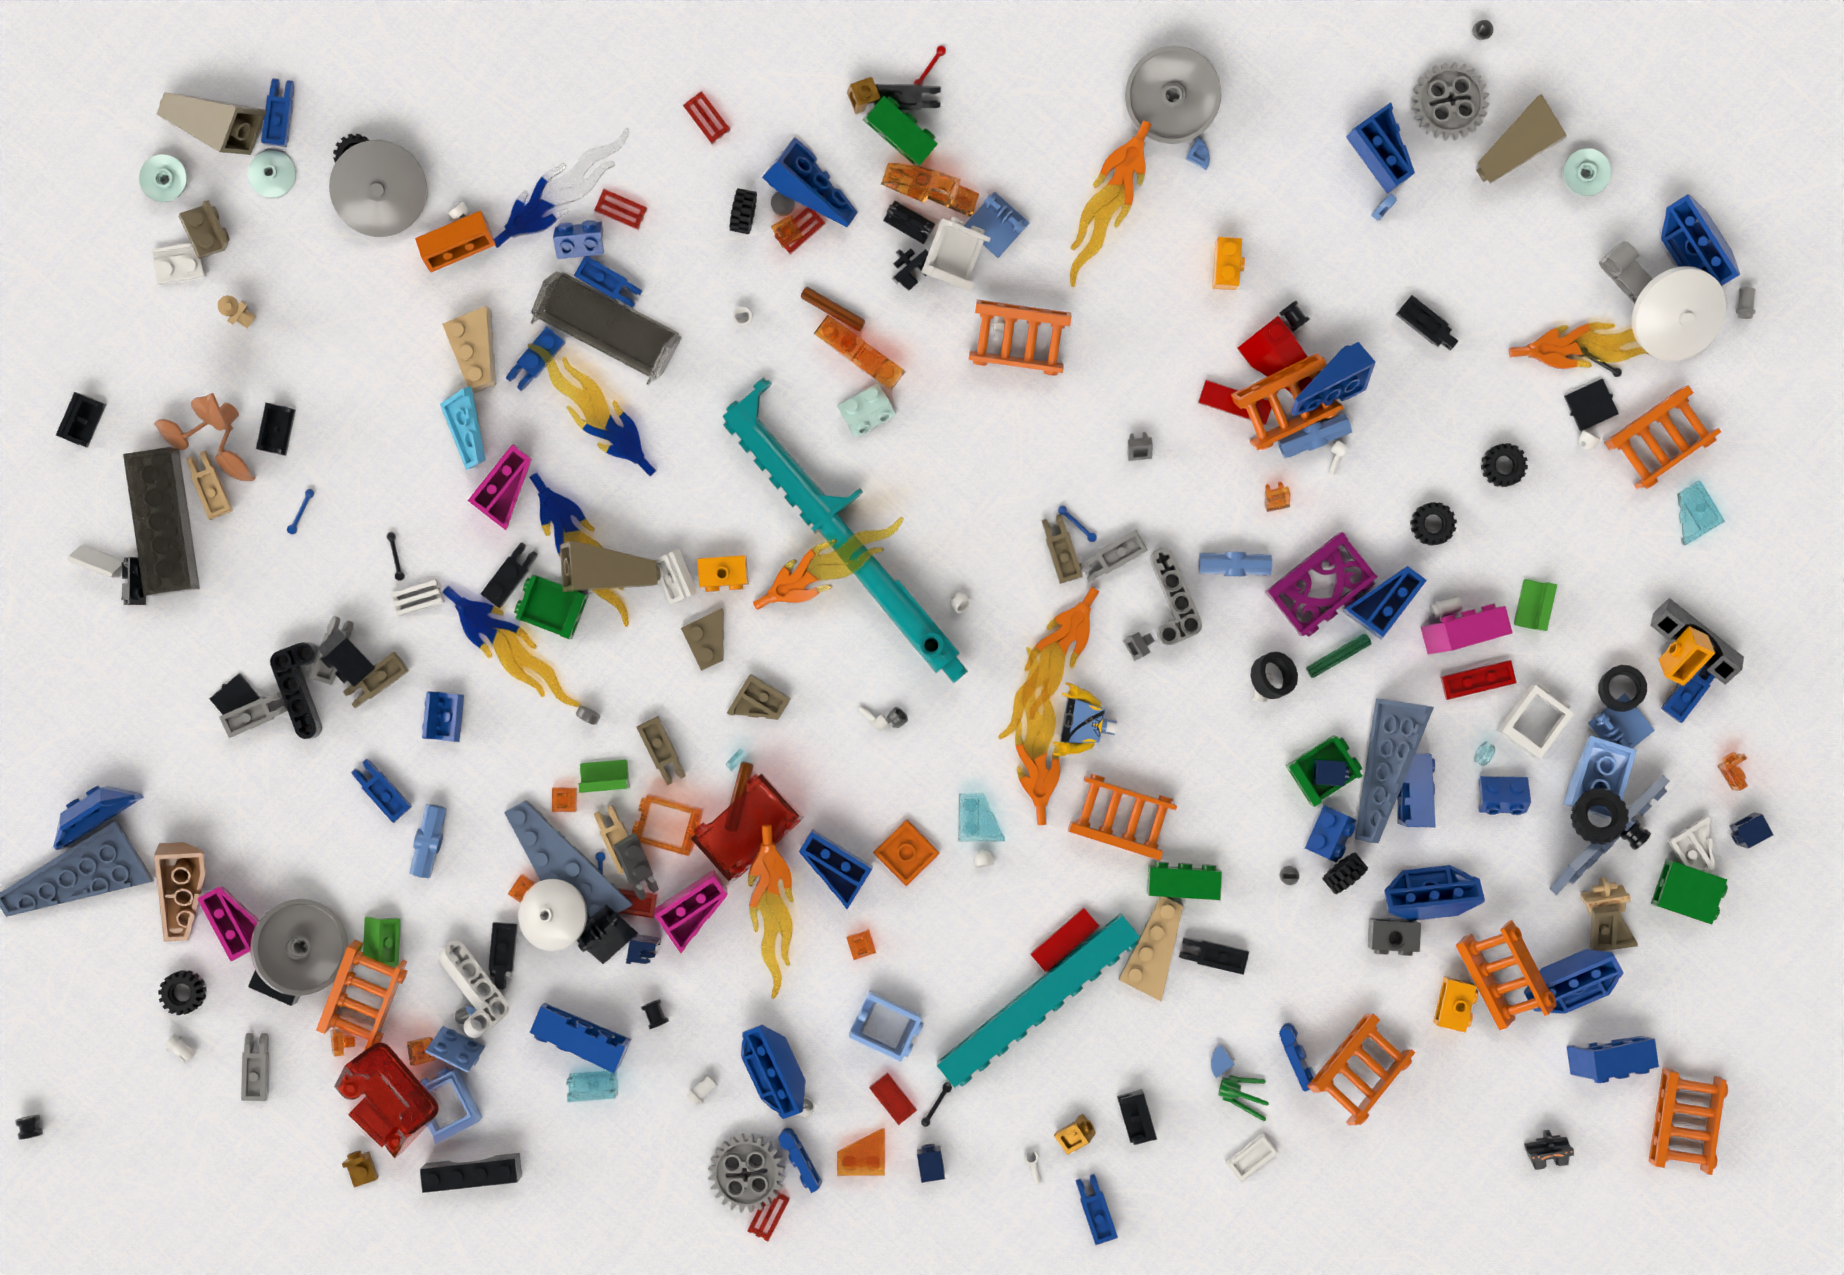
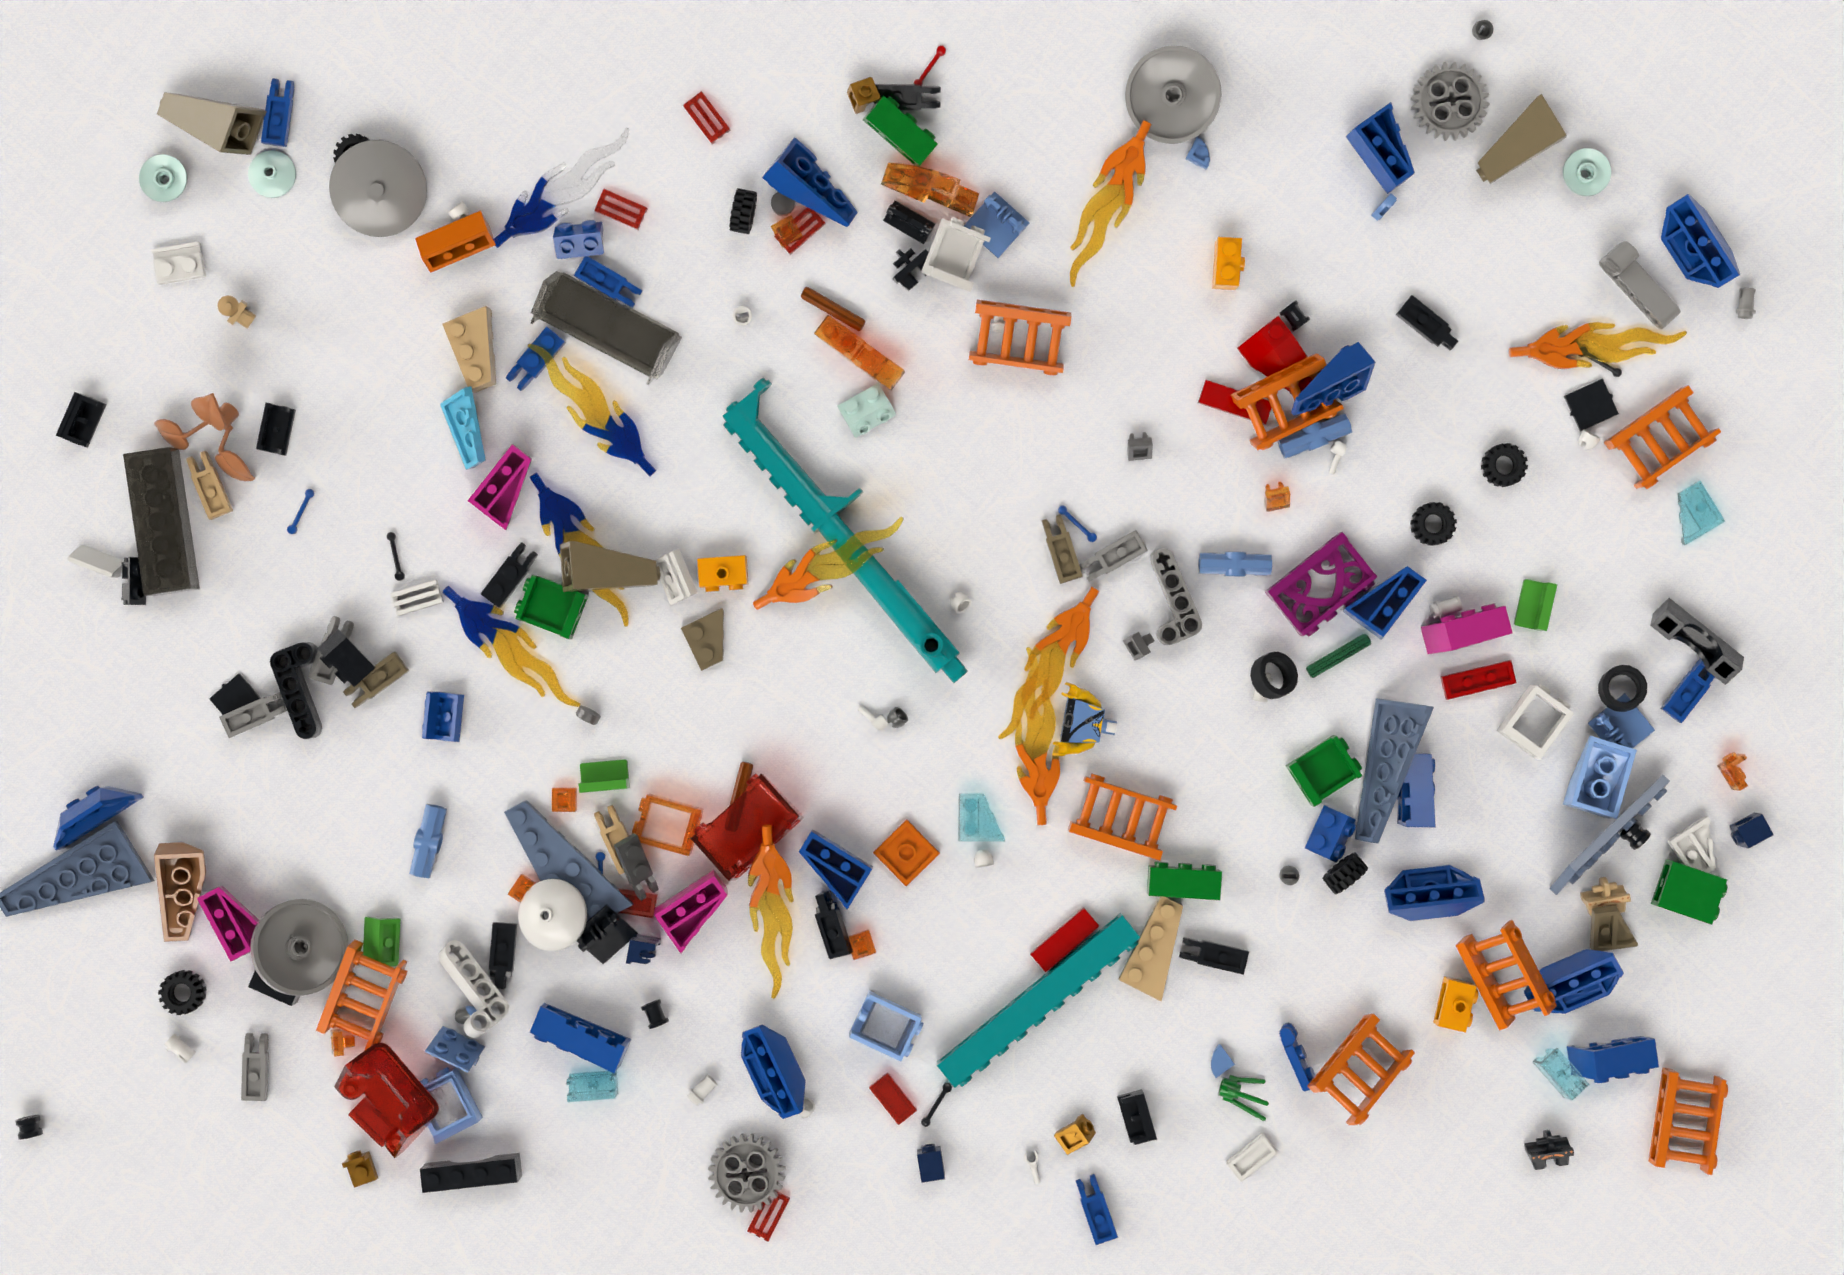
dark tan bracket [178,200,230,259] -> none
blue hinge [351,759,412,823] -> none
clear orange tile [407,1037,436,1066] -> none
dark tan hinge [637,716,686,785] -> none
clear light blue tile [726,749,748,771] -> none
dark tan wing [727,674,791,720] -> none
blue hinge [778,1127,822,1193] -> none
clear orange wing [837,1128,885,1176] -> none
dark blue brick [1312,759,1350,786] -> none
dark grey brick [1368,918,1421,956] -> none
clear light blue tile [1474,741,1495,766] -> none
blue bracket [1478,776,1531,815] -> none
black tyre [1570,788,1629,845] -> none
white dish [1632,266,1726,361] -> none
light orange brick [1658,626,1715,686] -> none
none -> black hinge [815,891,853,959]
none -> clear light blue hinge [1532,1048,1590,1101]

